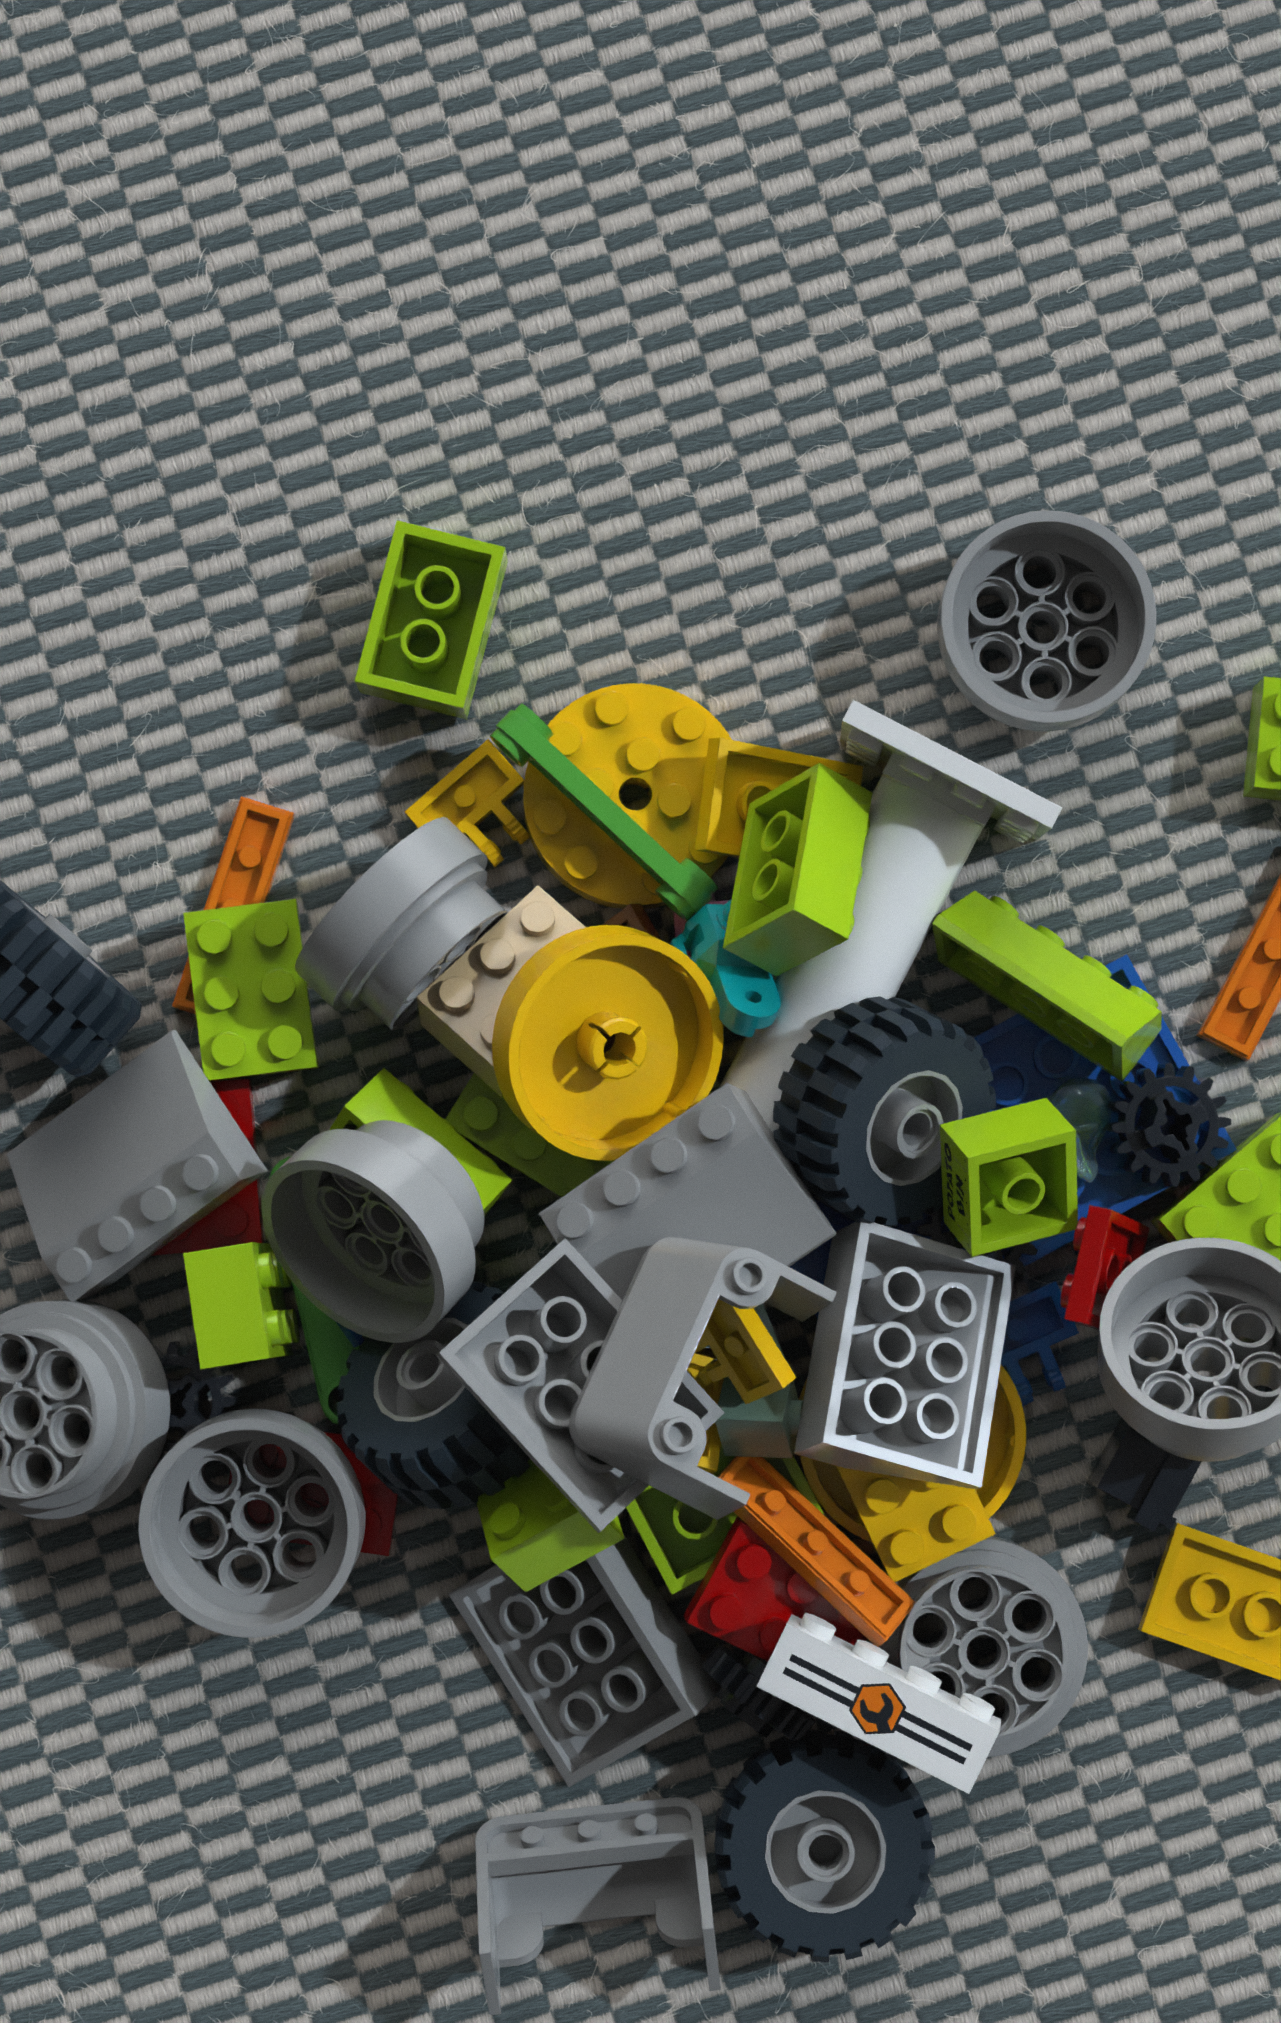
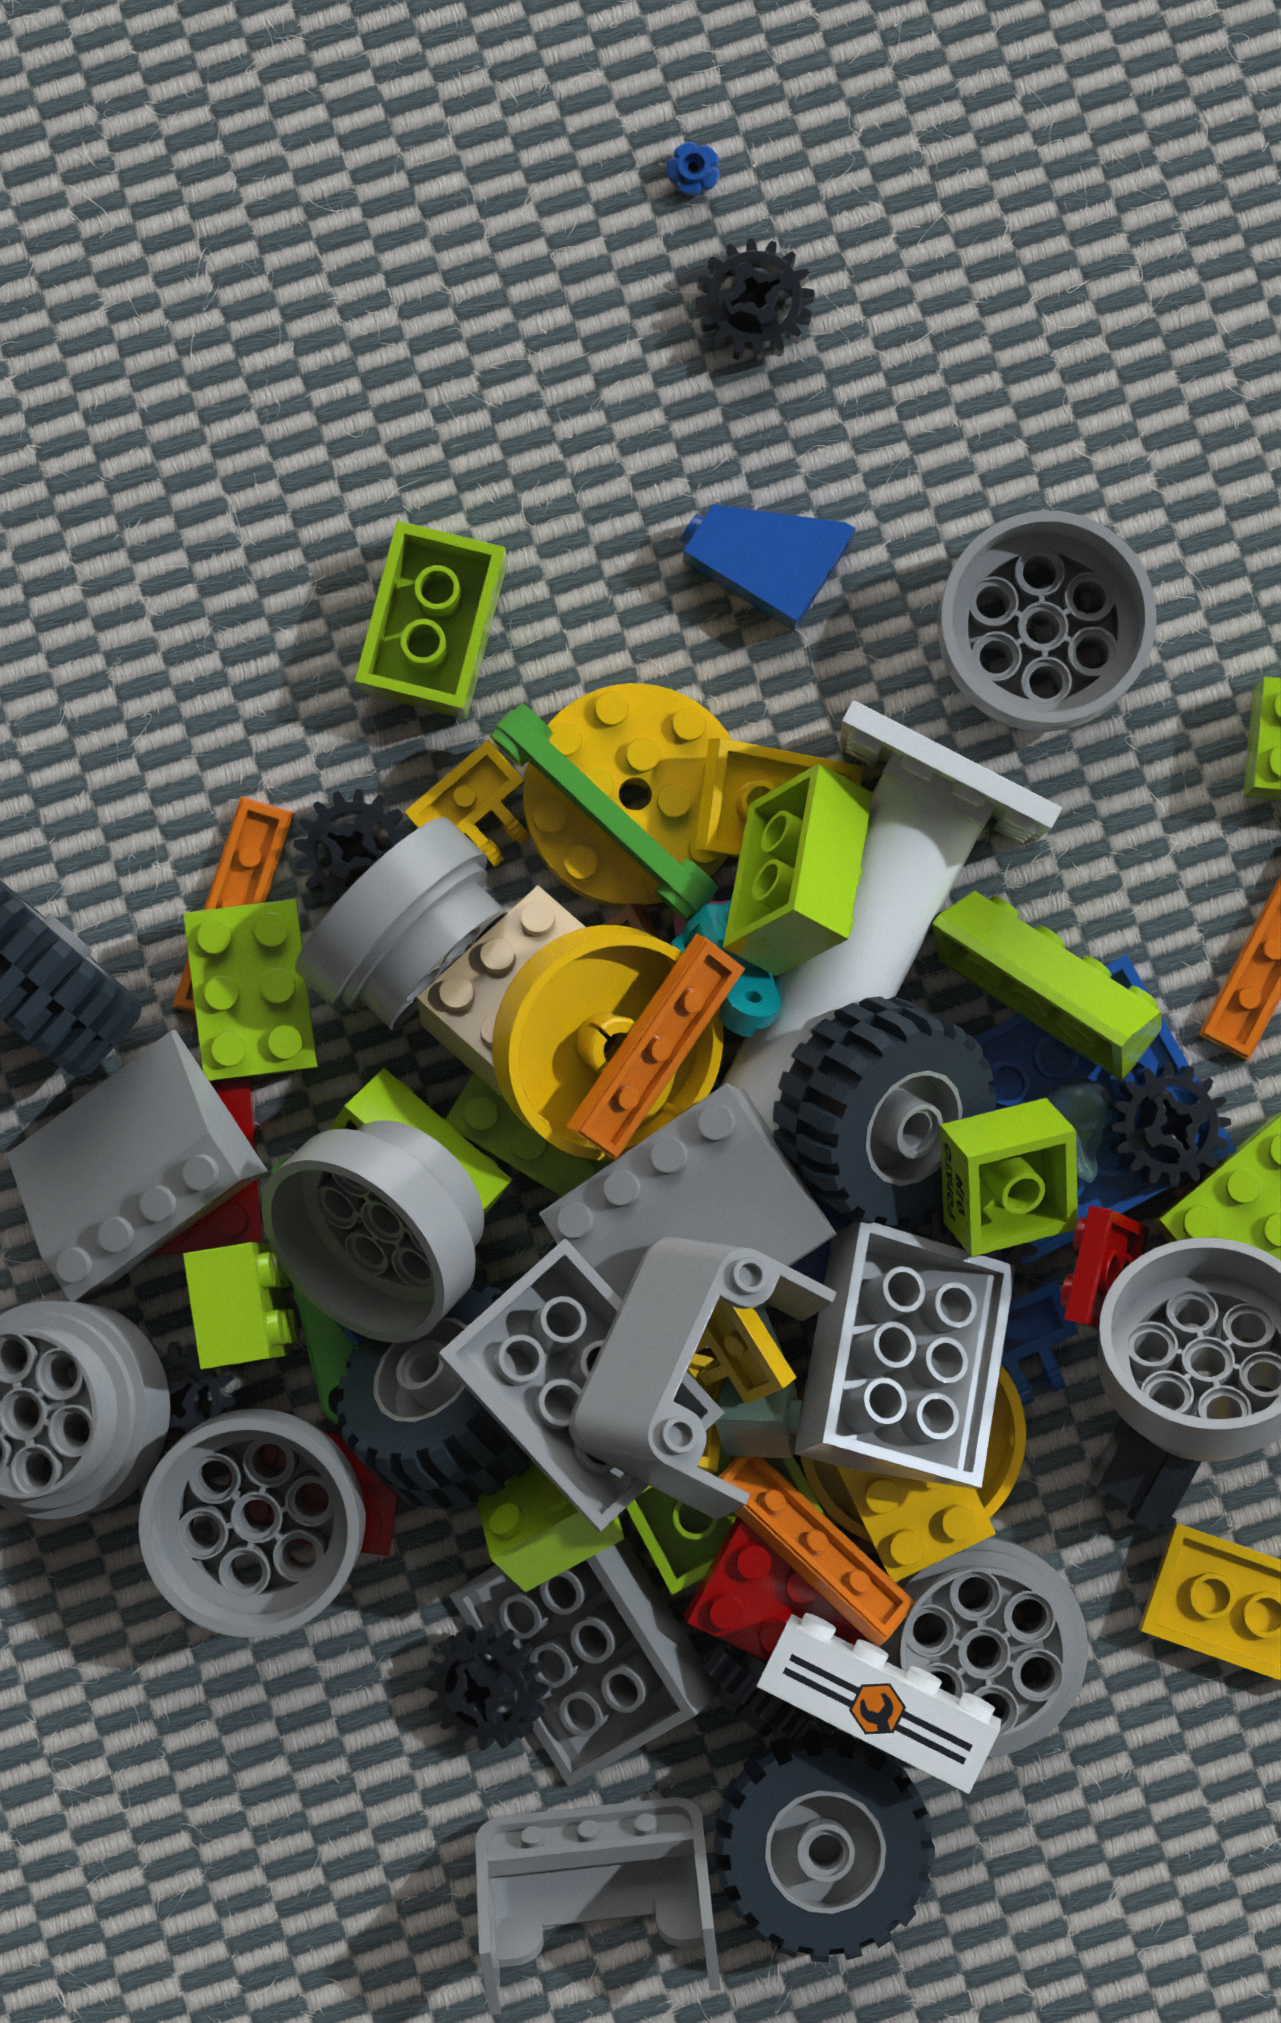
none -> black gear [293,789,412,906]
none -> black gear [424,1623,549,1750]
none -> orange tile [566,934,745,1160]
none -> blue plate [666,142,720,196]
none -> blue slope [680,504,856,631]
none -> black gear [695,238,815,362]

